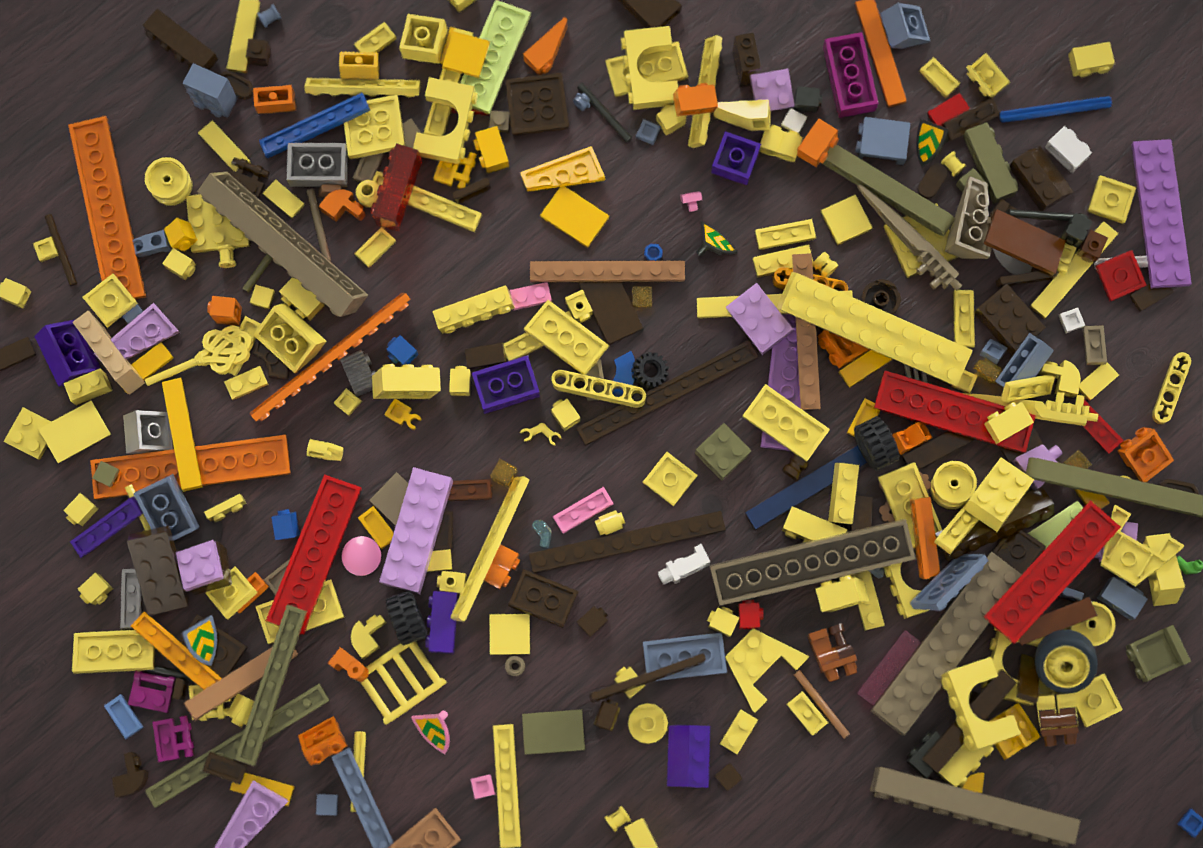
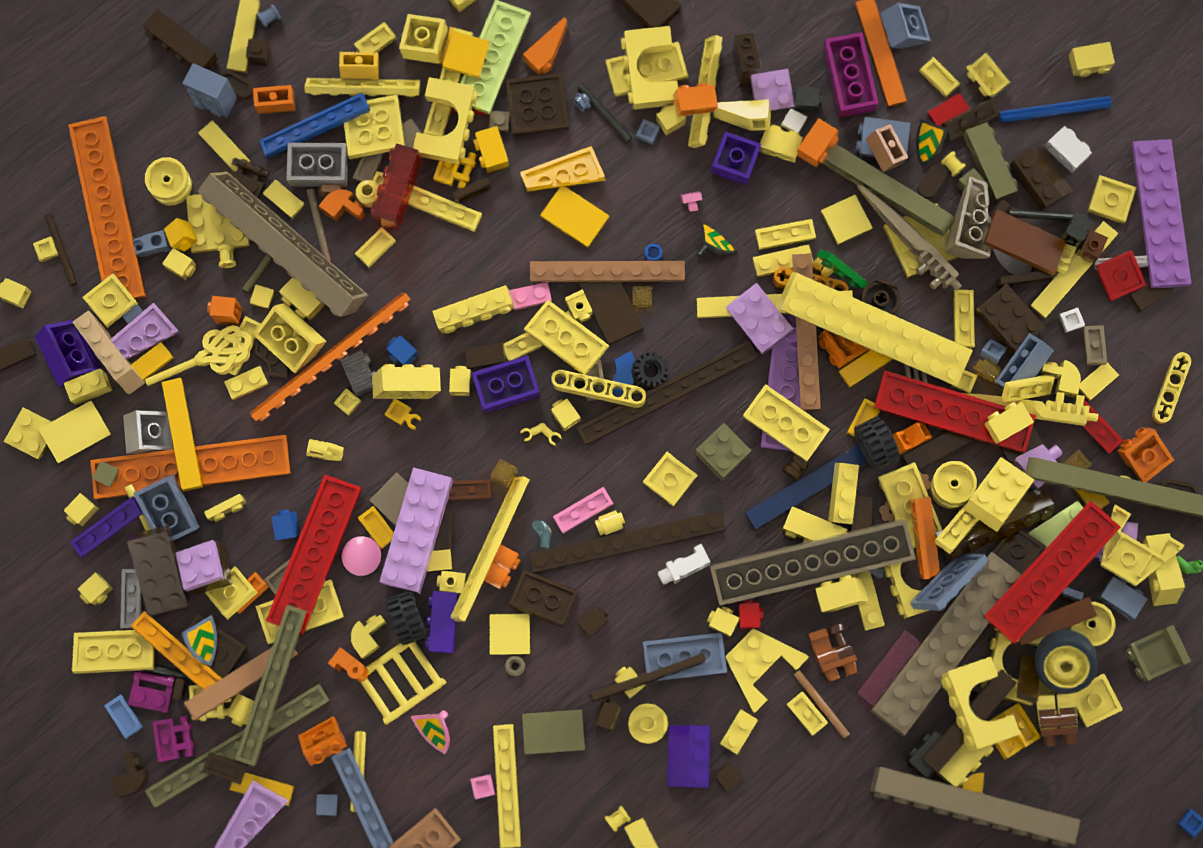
none -> green plate [816,249,868,289]
none -> medium nougat brick [866,124,908,172]

